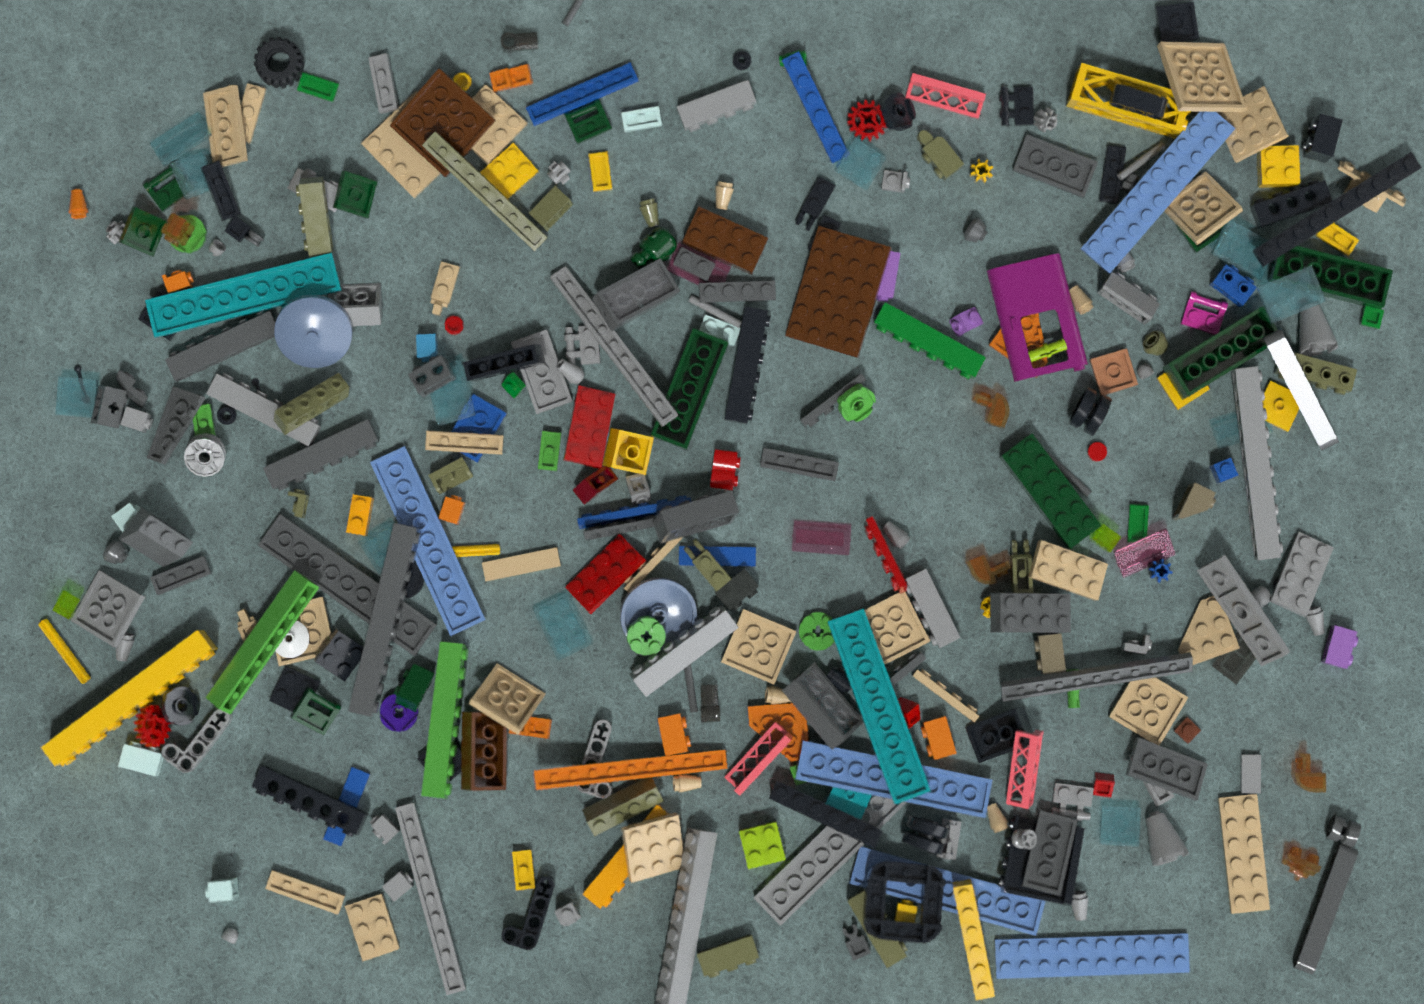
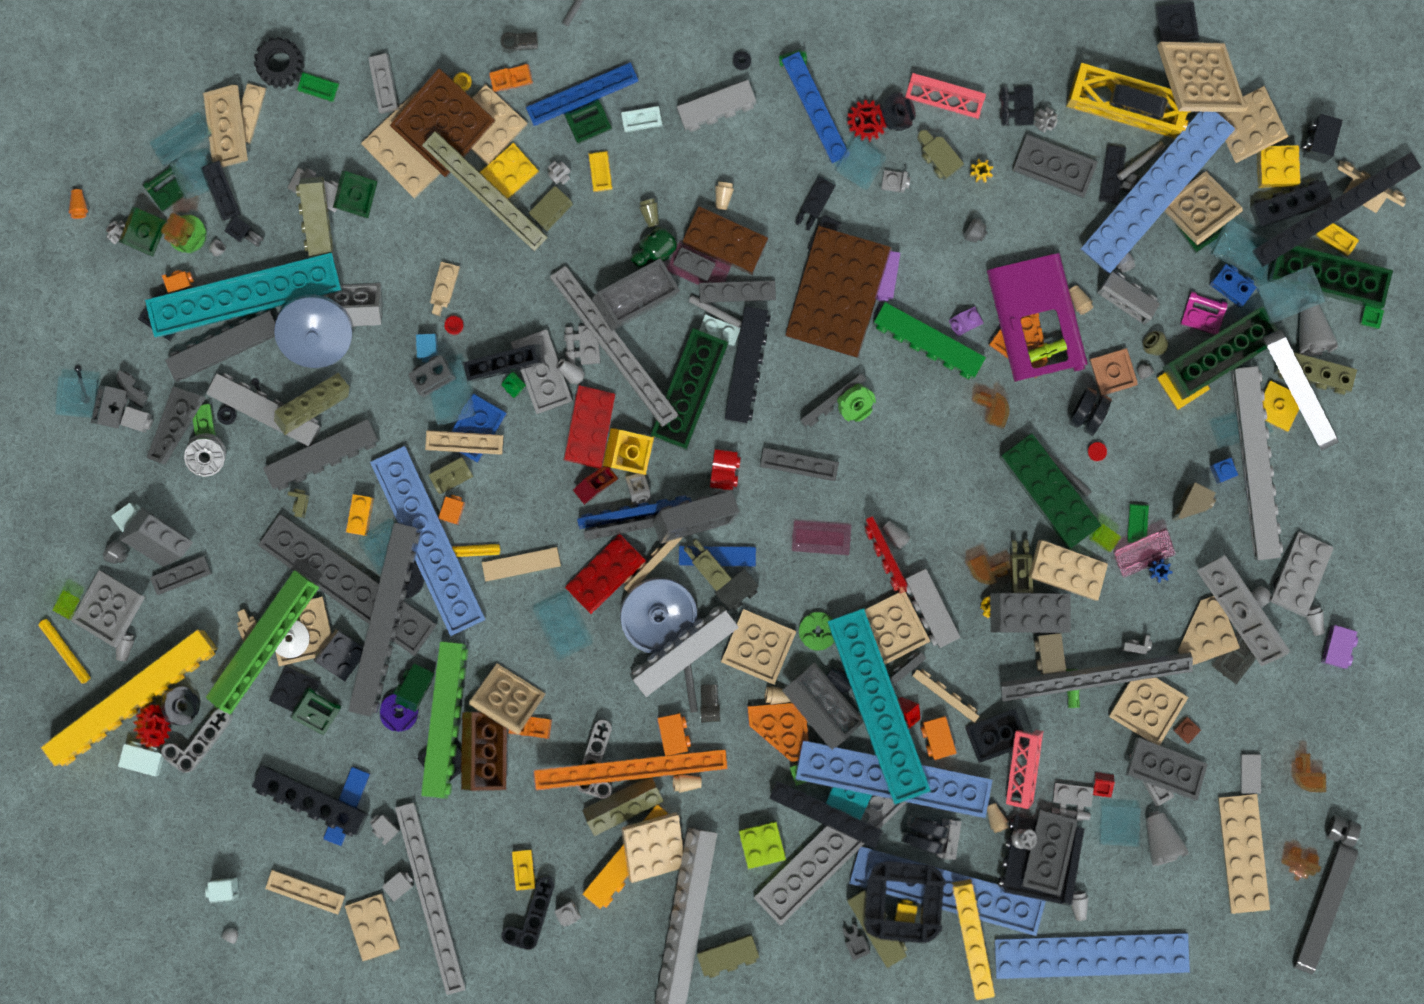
bright green plate [538,431,562,471] -> none
bright green plate [626,616,666,655] -> none
coral fence [724,721,793,796] -> none

